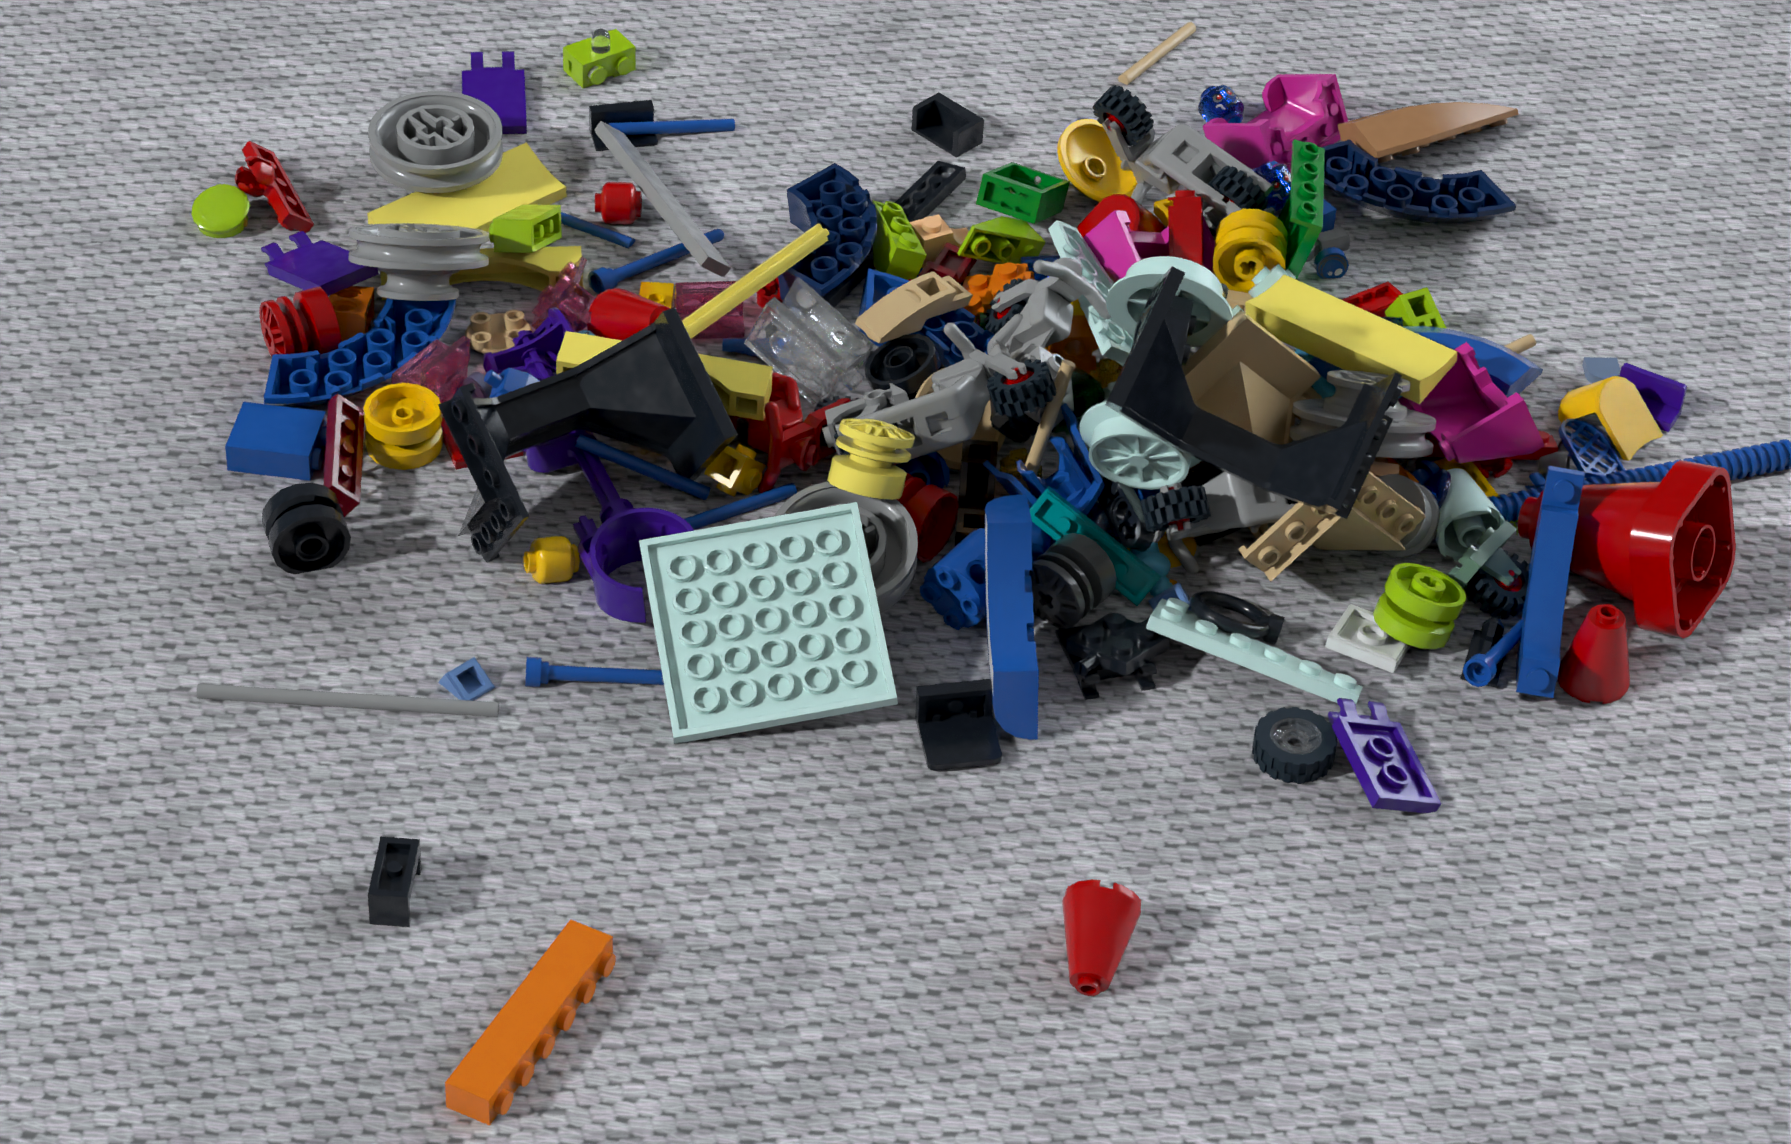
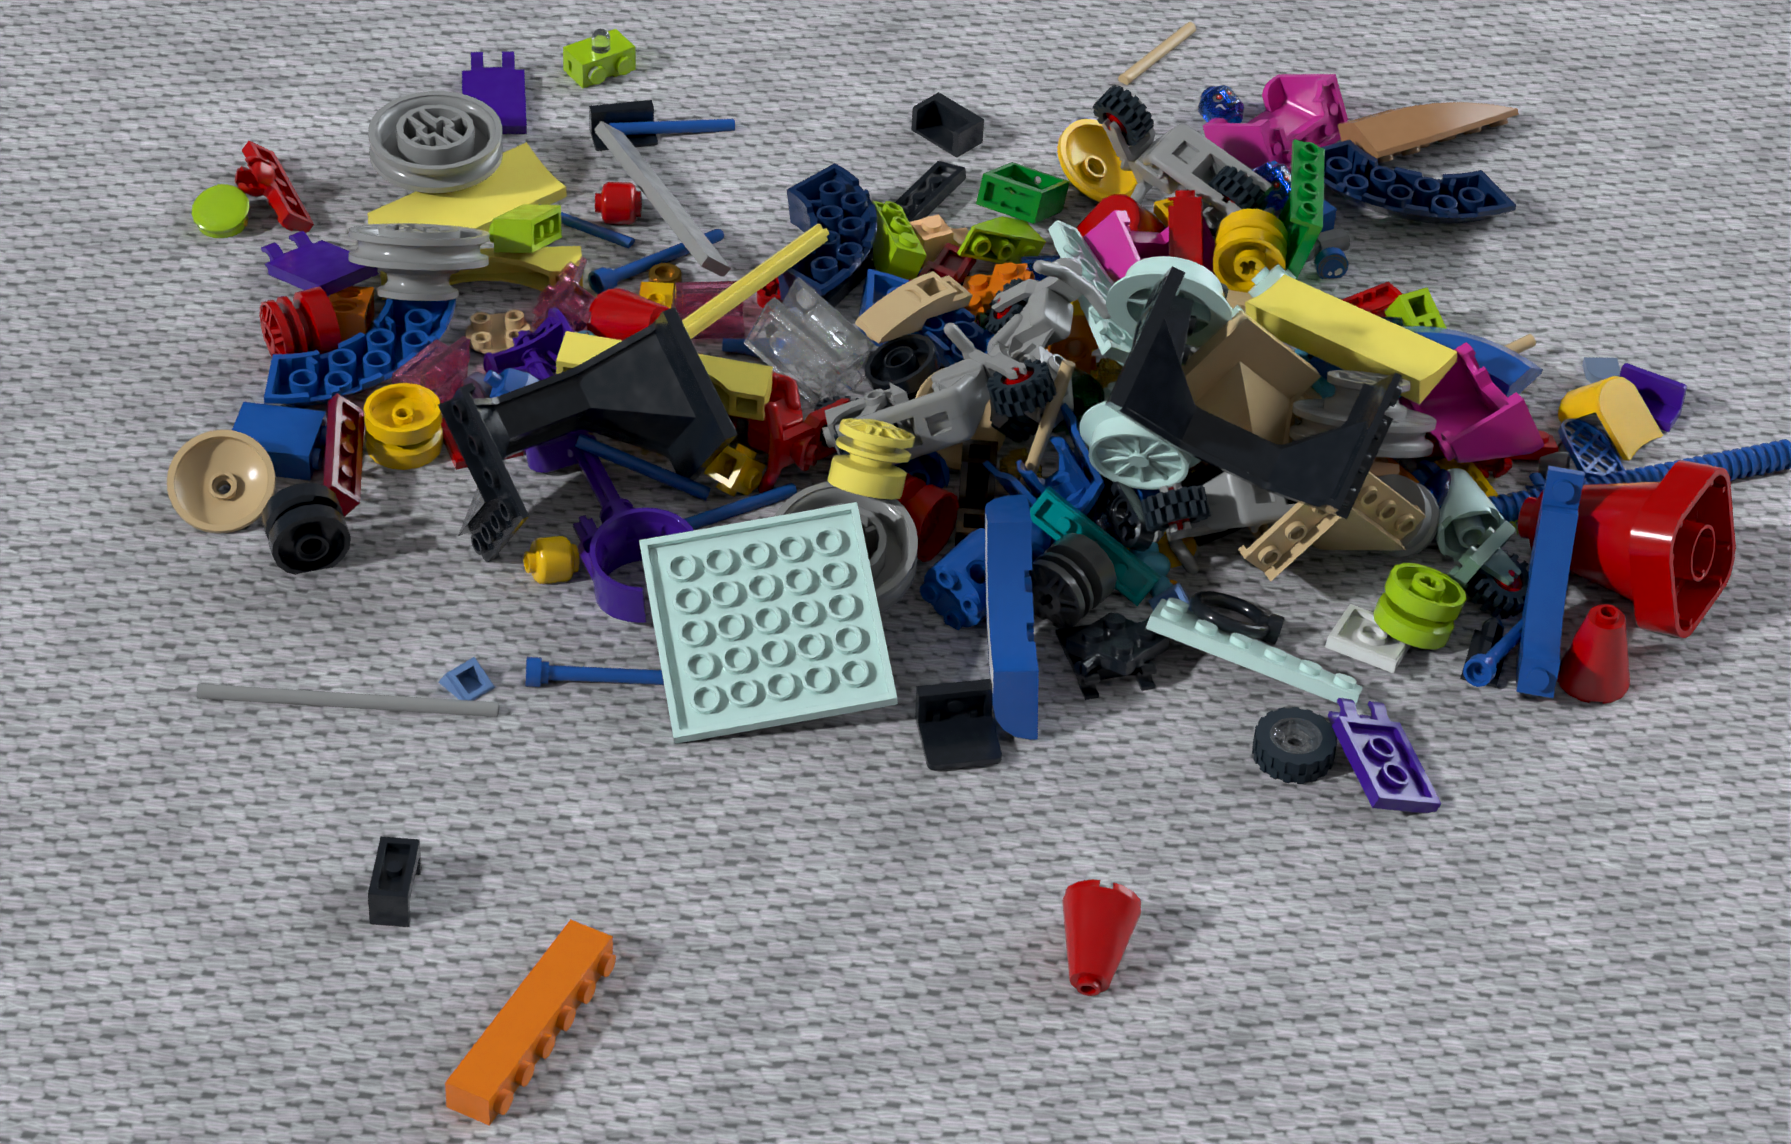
none -> tan dish [167,430,276,533]
none -> pearl gold tile [649,263,682,289]

